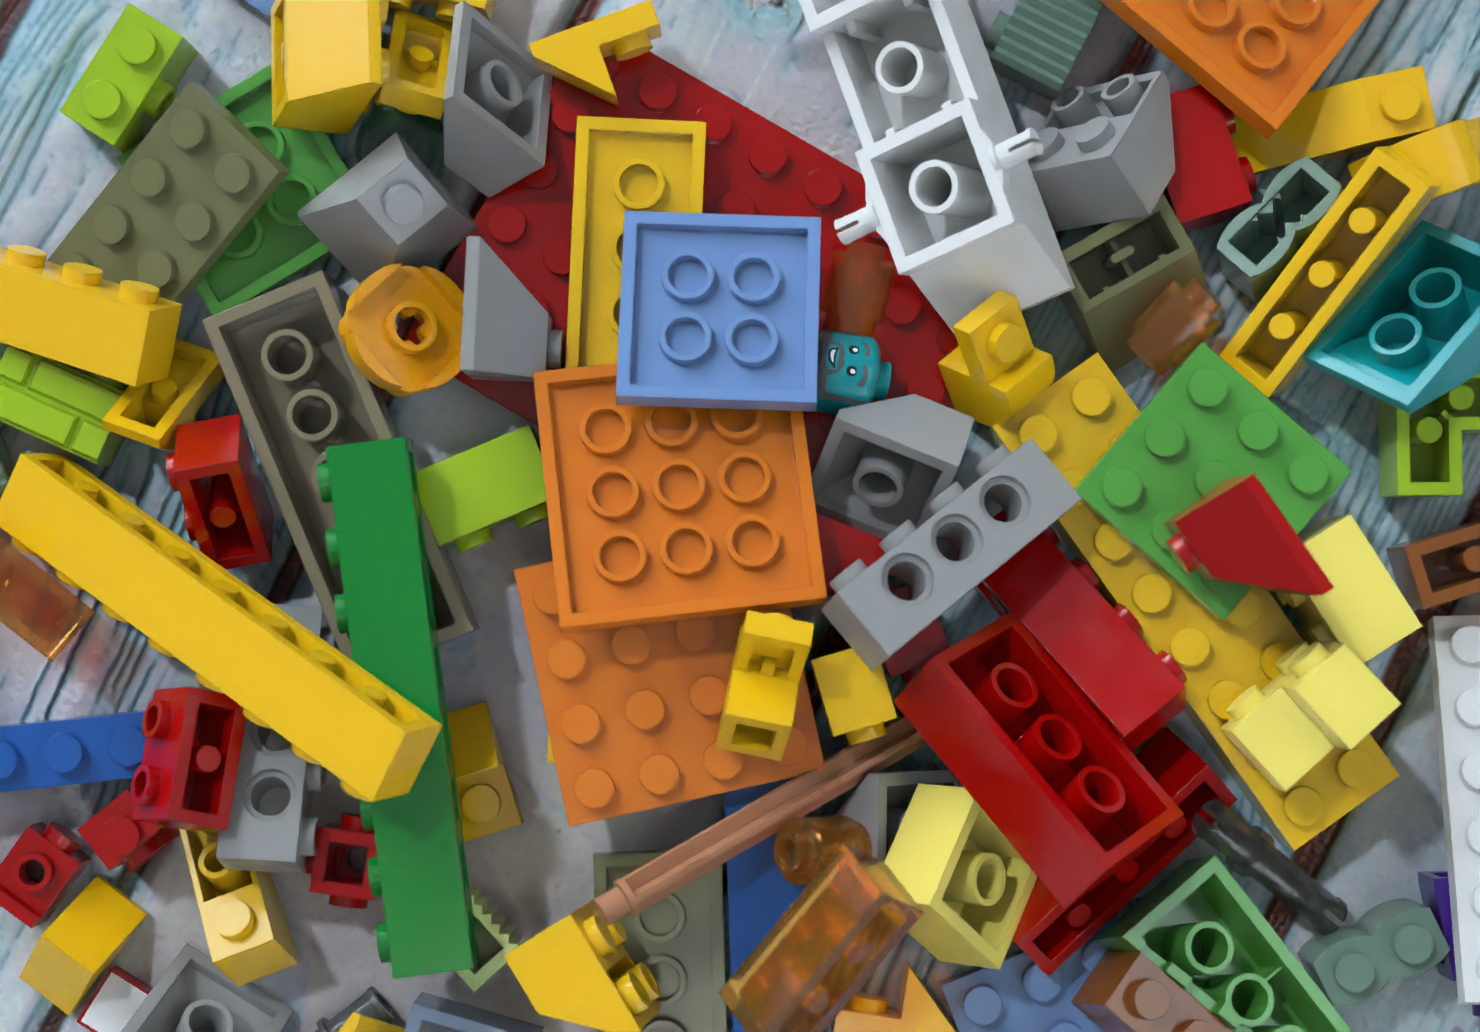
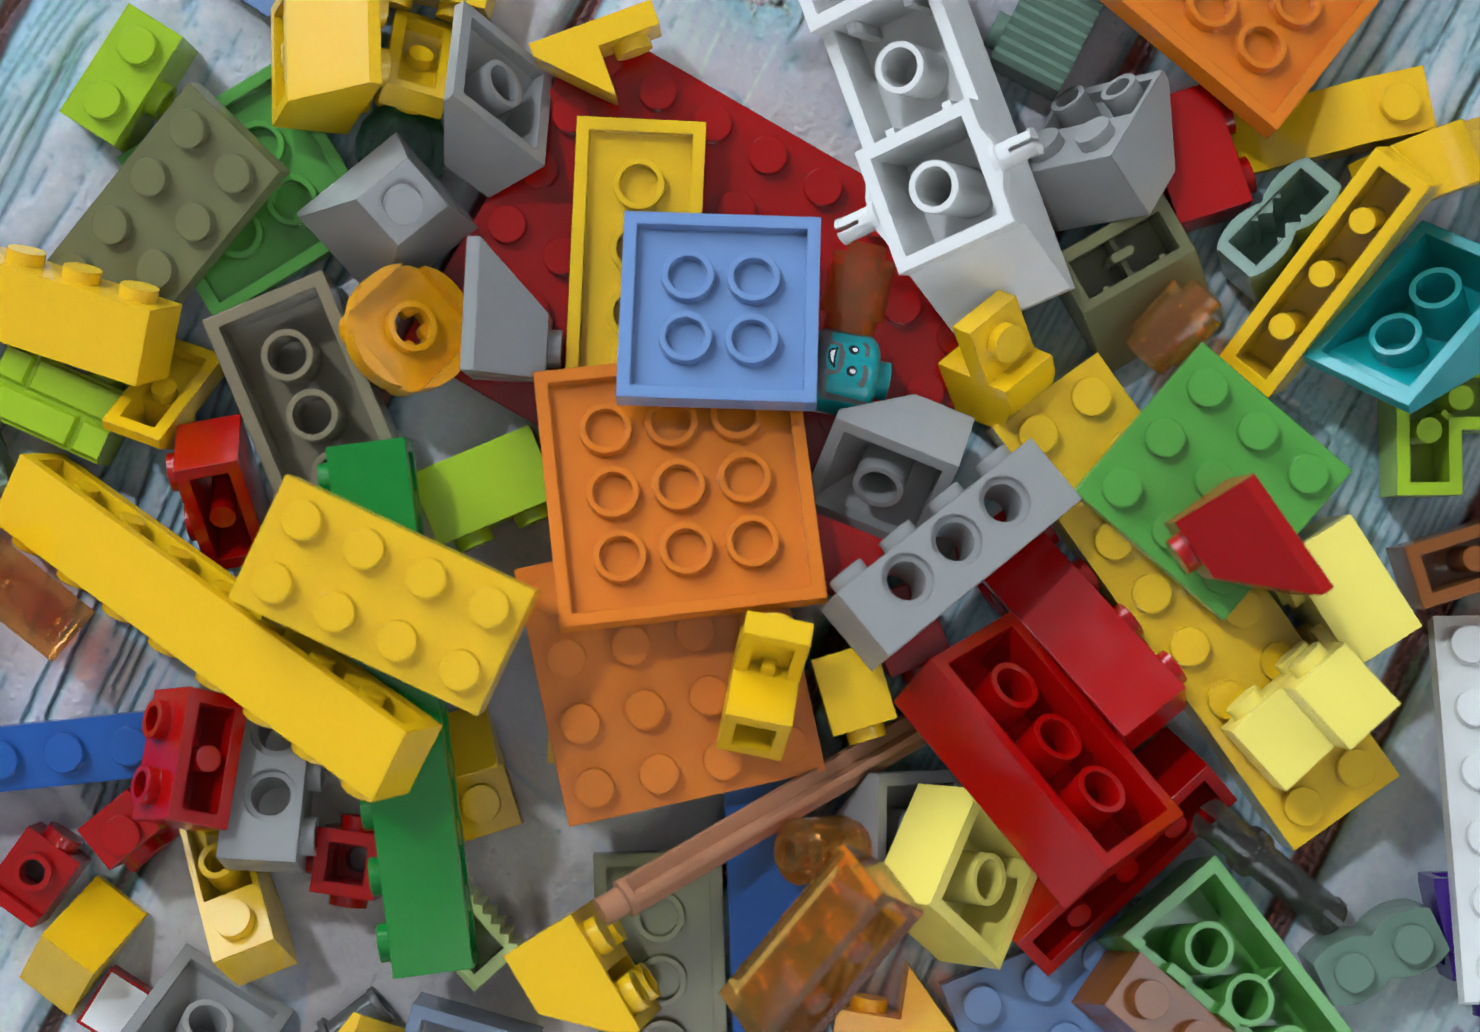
none -> yellow brick [227,474,541,716]

